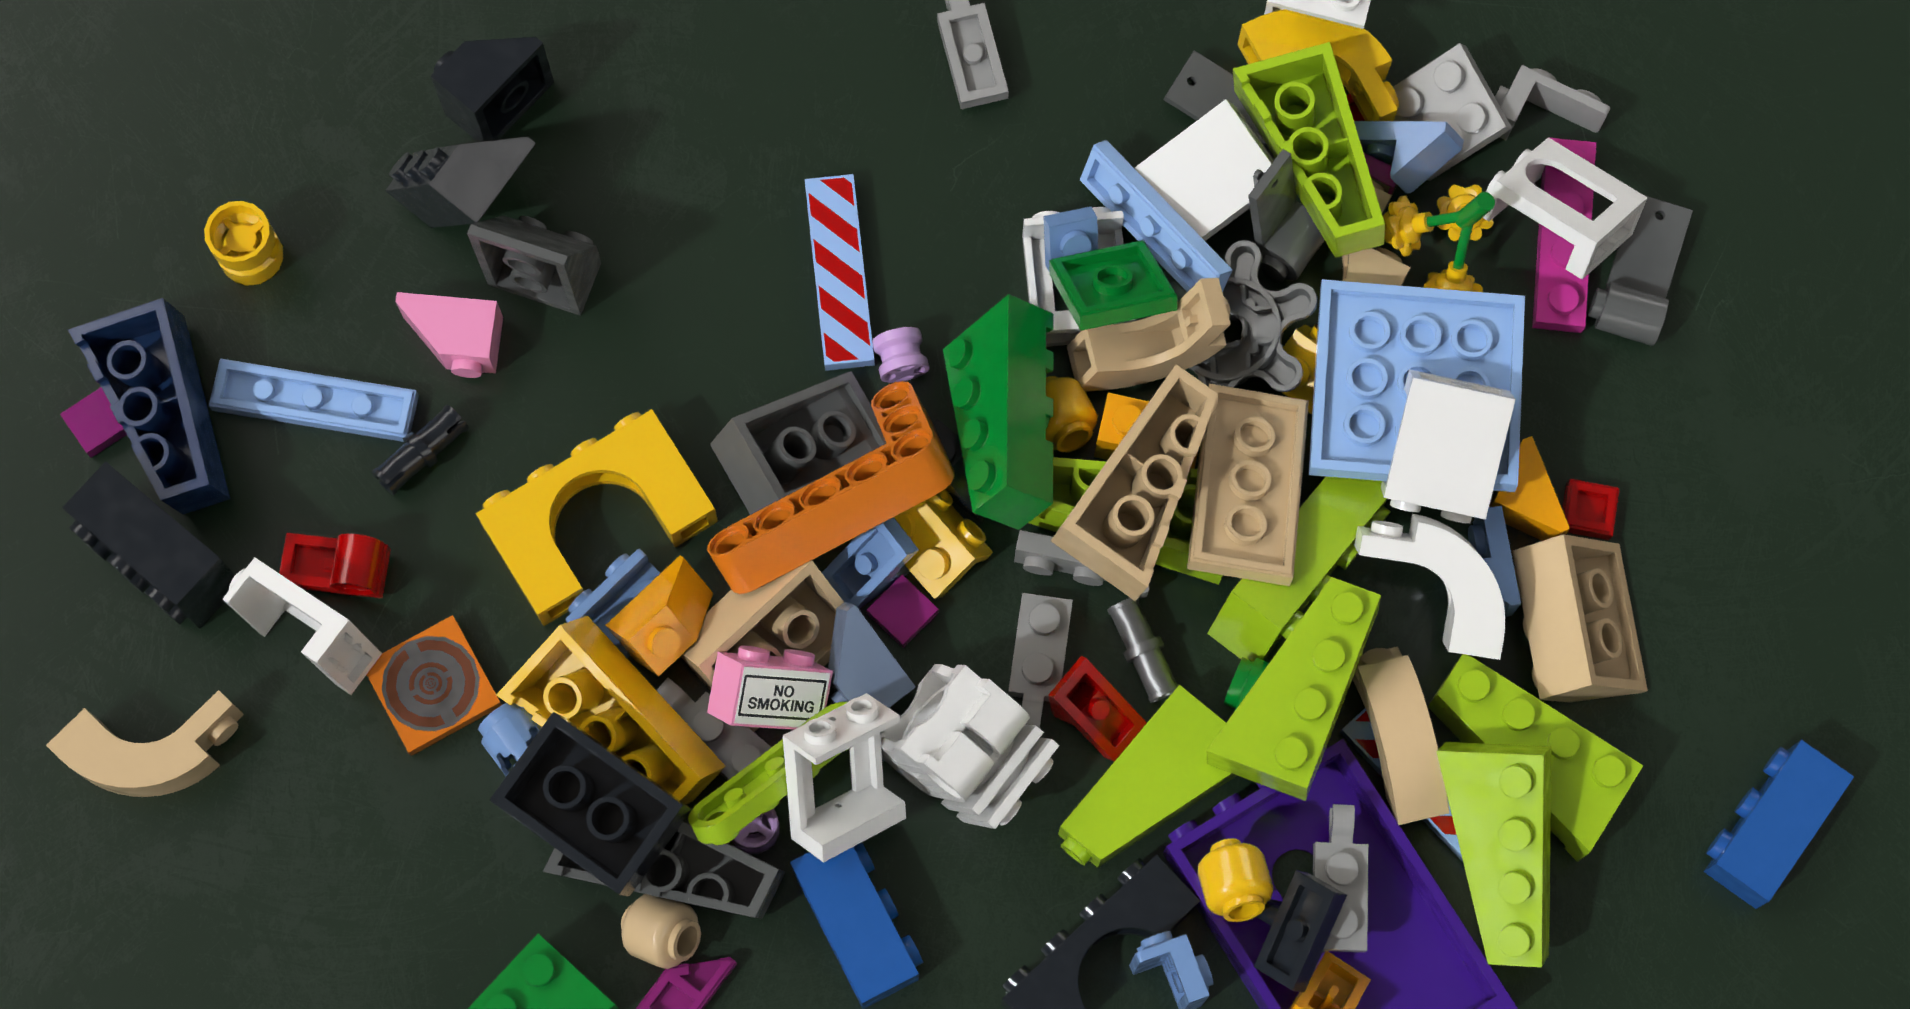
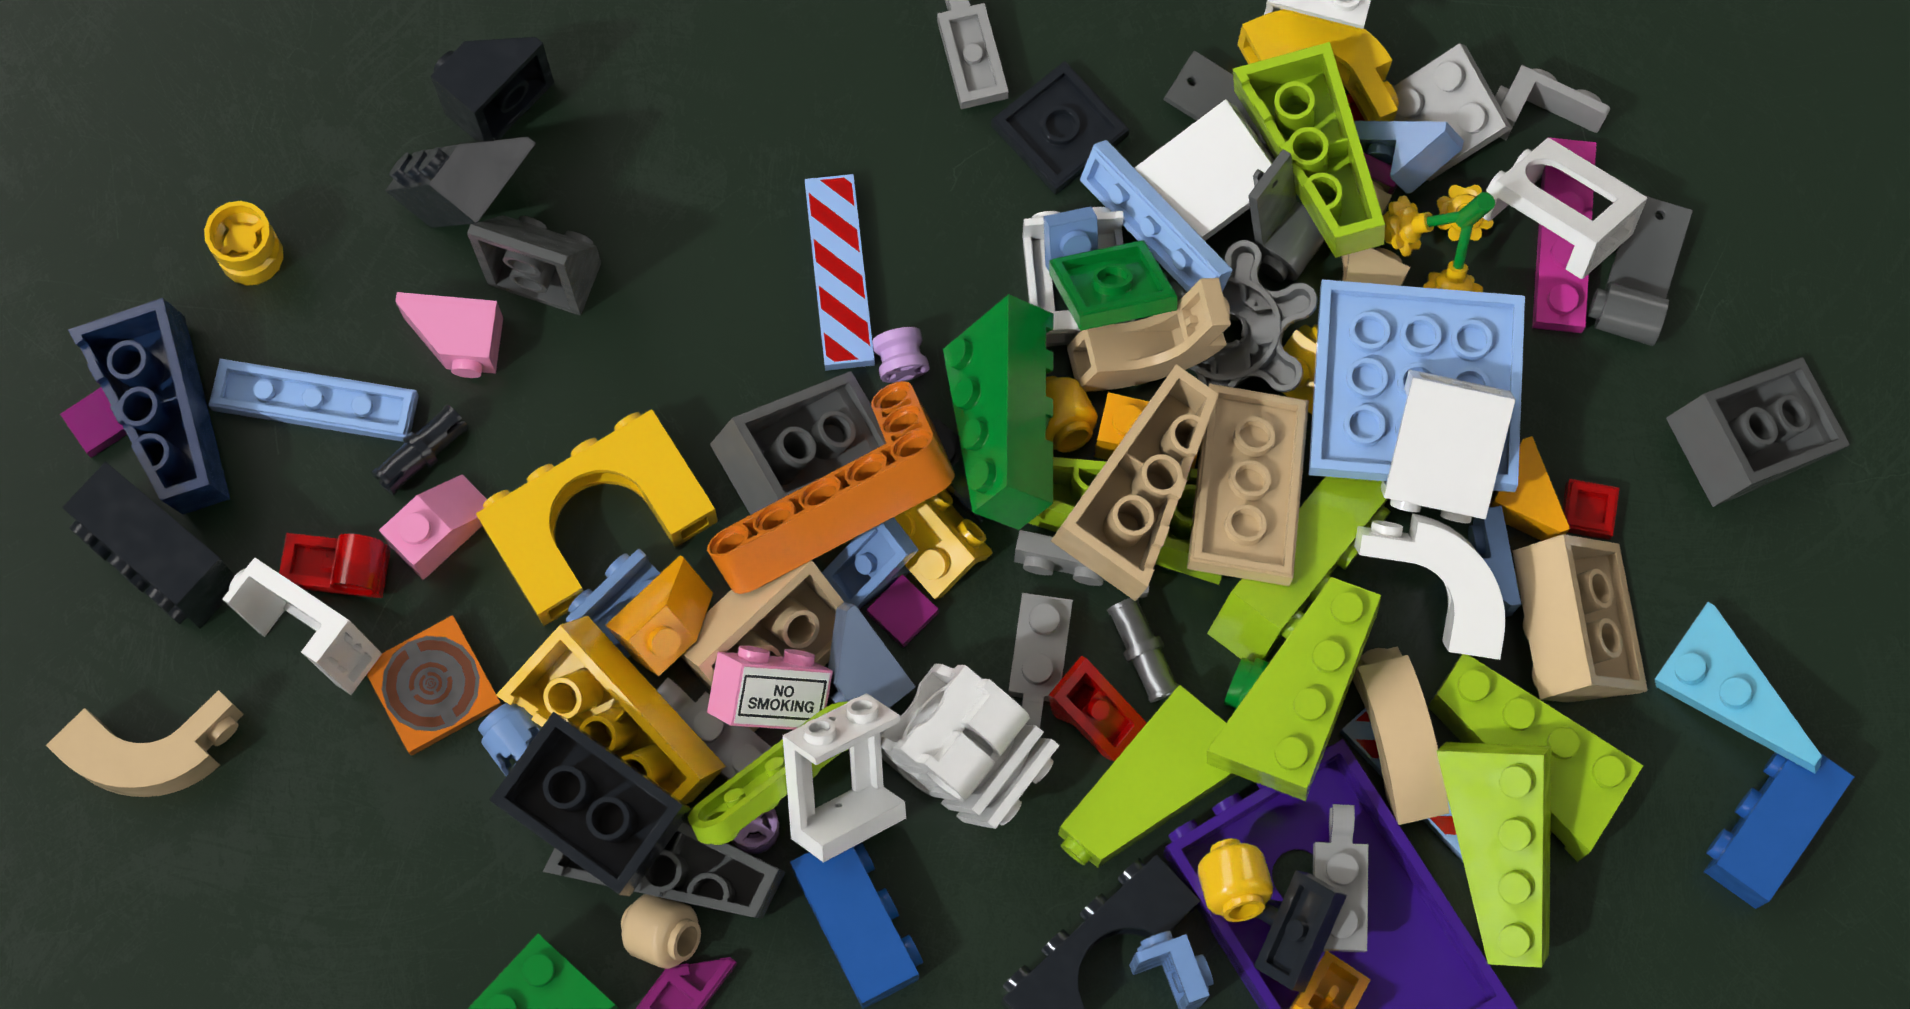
none -> bright pink slope [379,474,487,580]
none -> black tile [991,61,1129,195]
none -> medium azure wing [1655,602,1822,774]
none -> dark grey slope [1666,357,1850,507]

